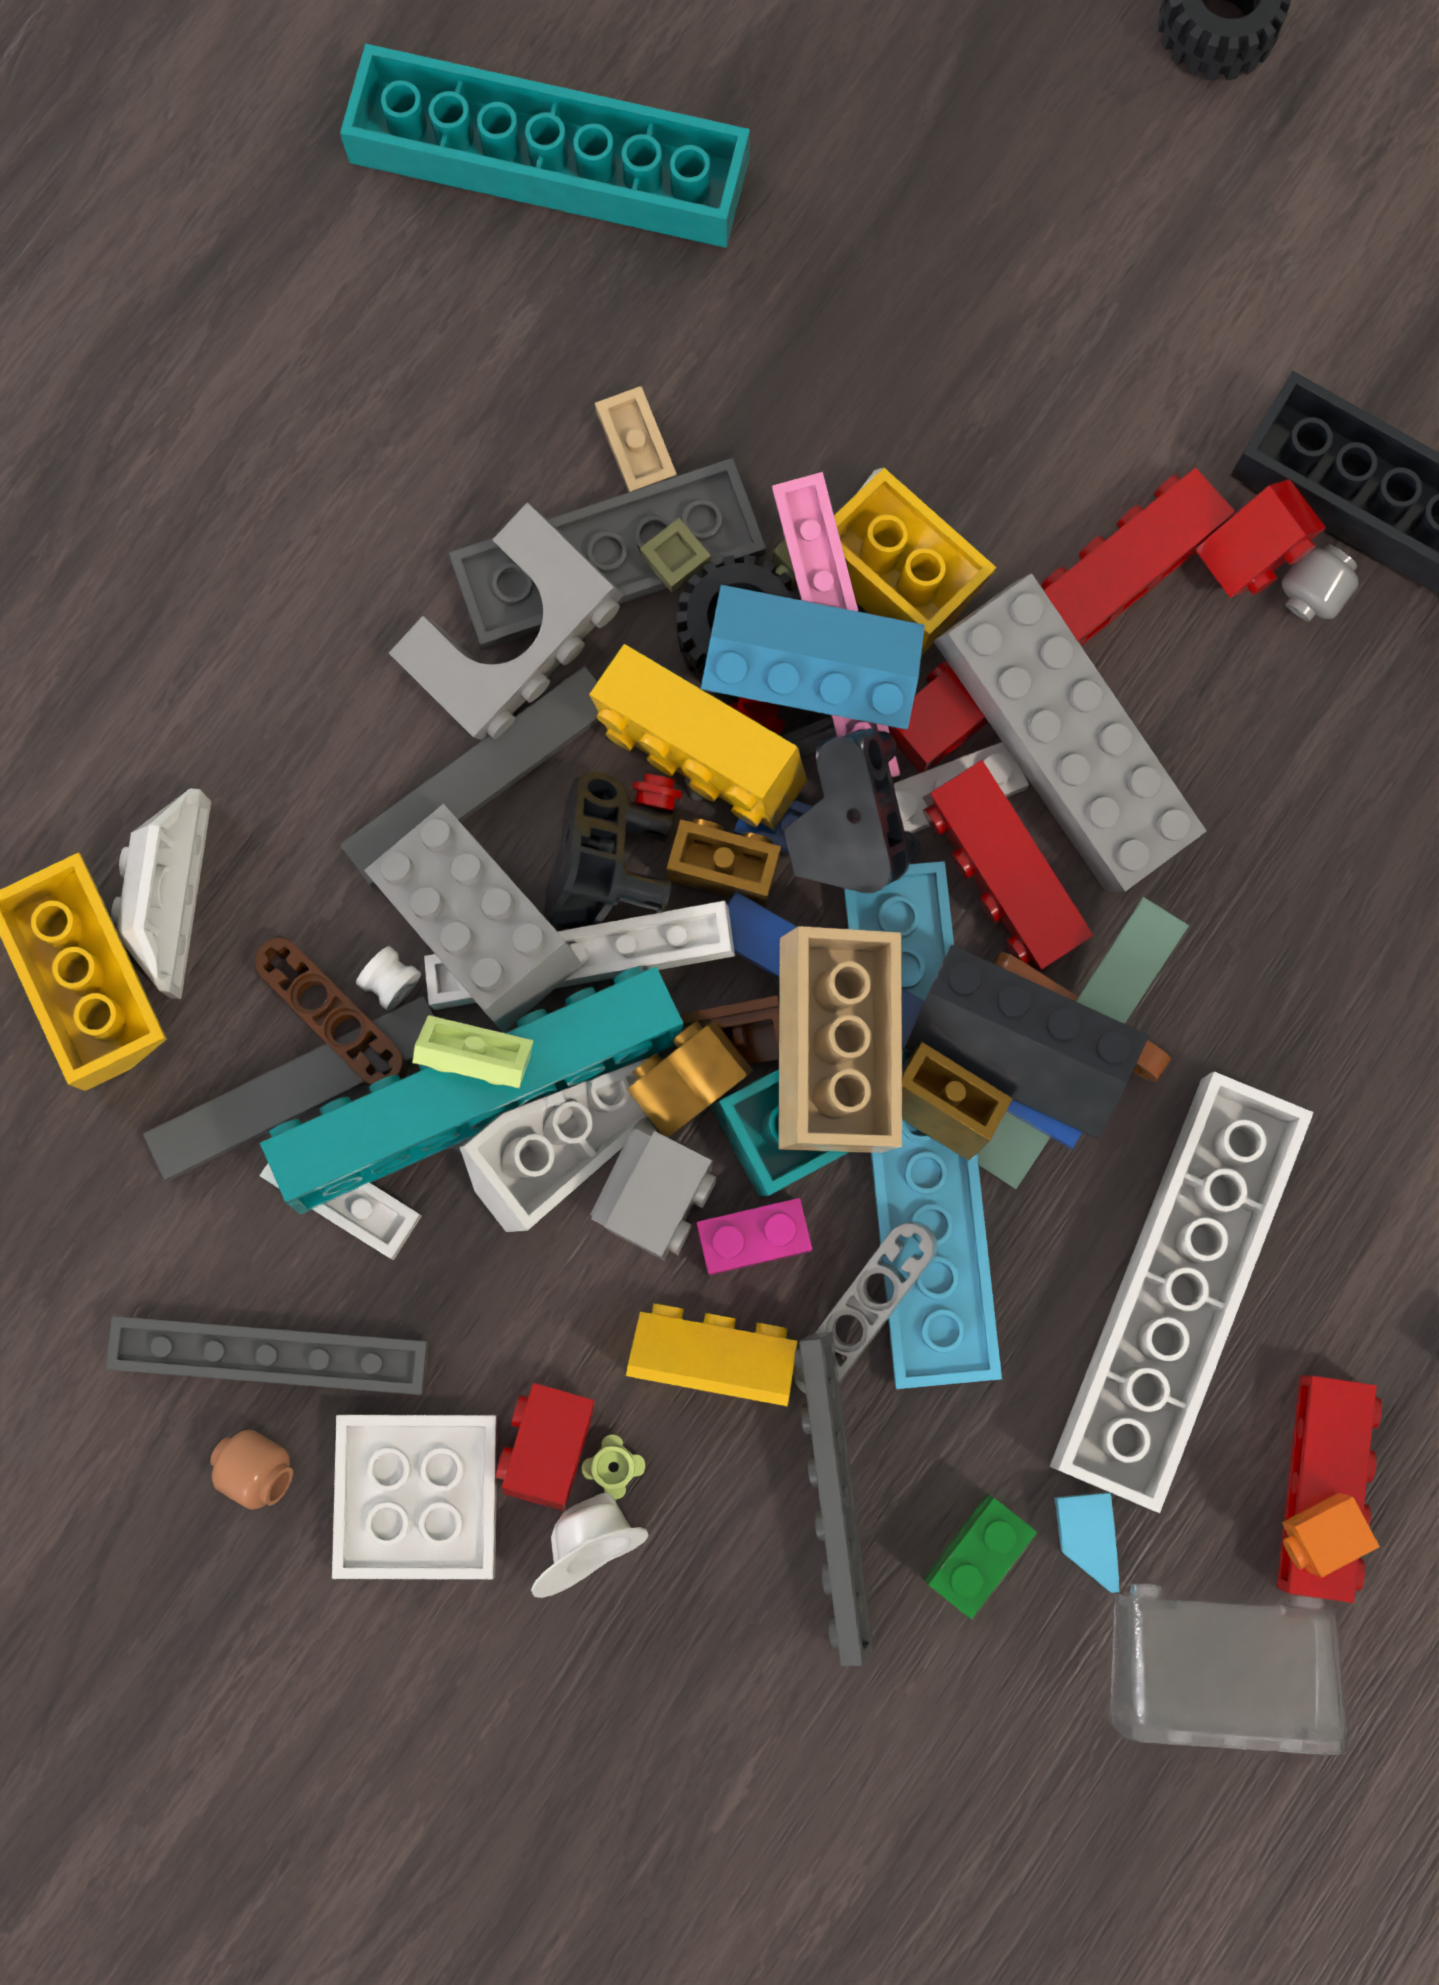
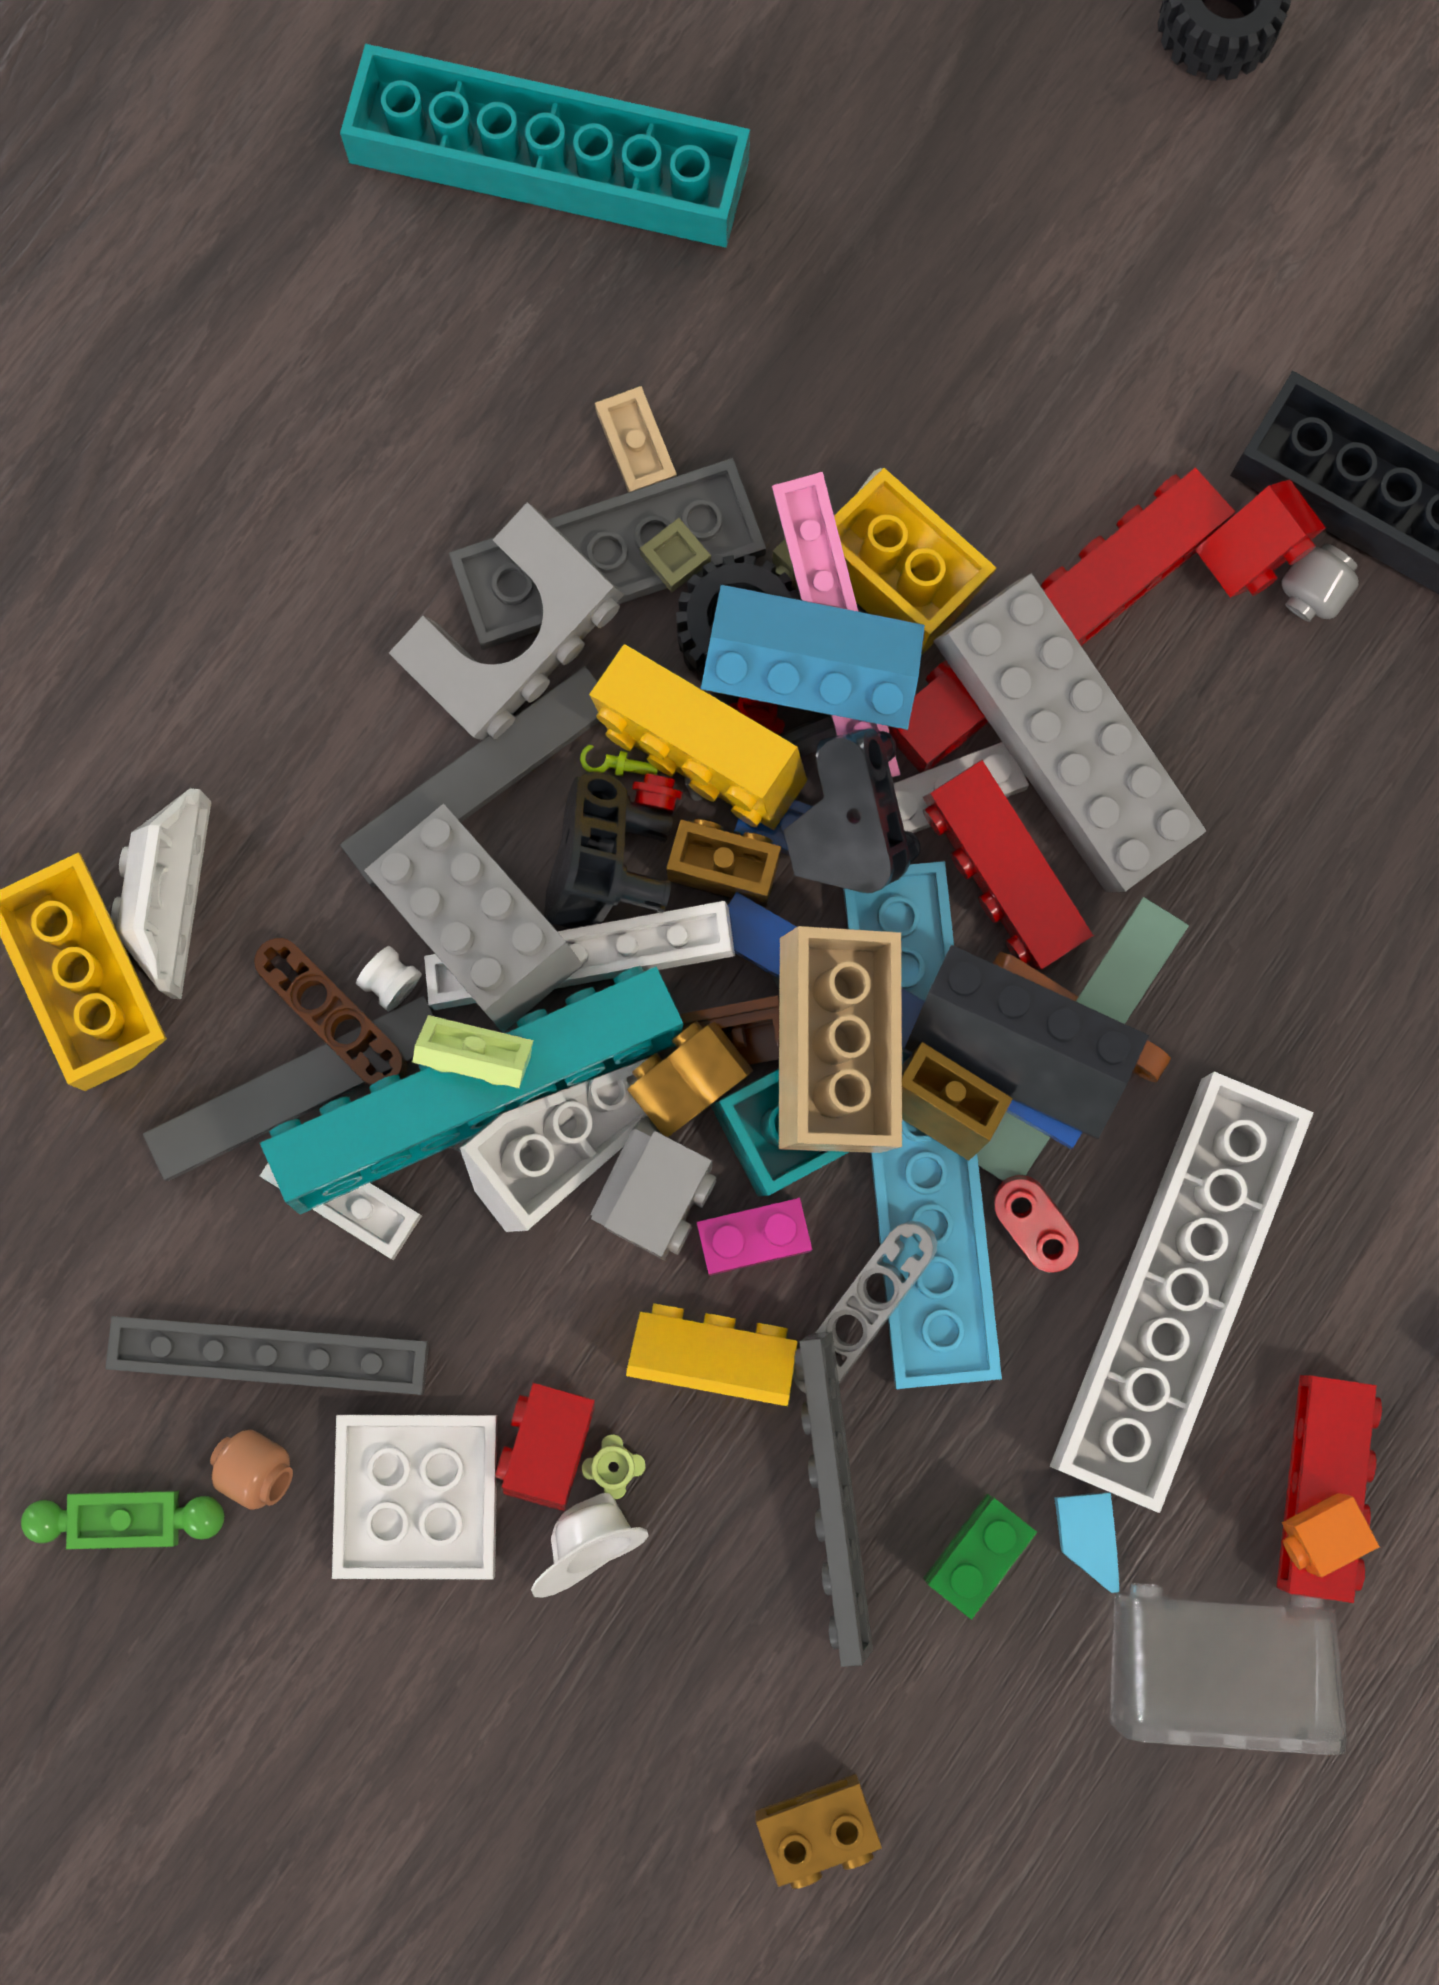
none -> bright green plate [21,1491,224,1549]
none -> lime hand [580,745,658,777]
none -> pearl gold brick [755,1774,882,1889]
none -> plate [994,1175,1079,1272]

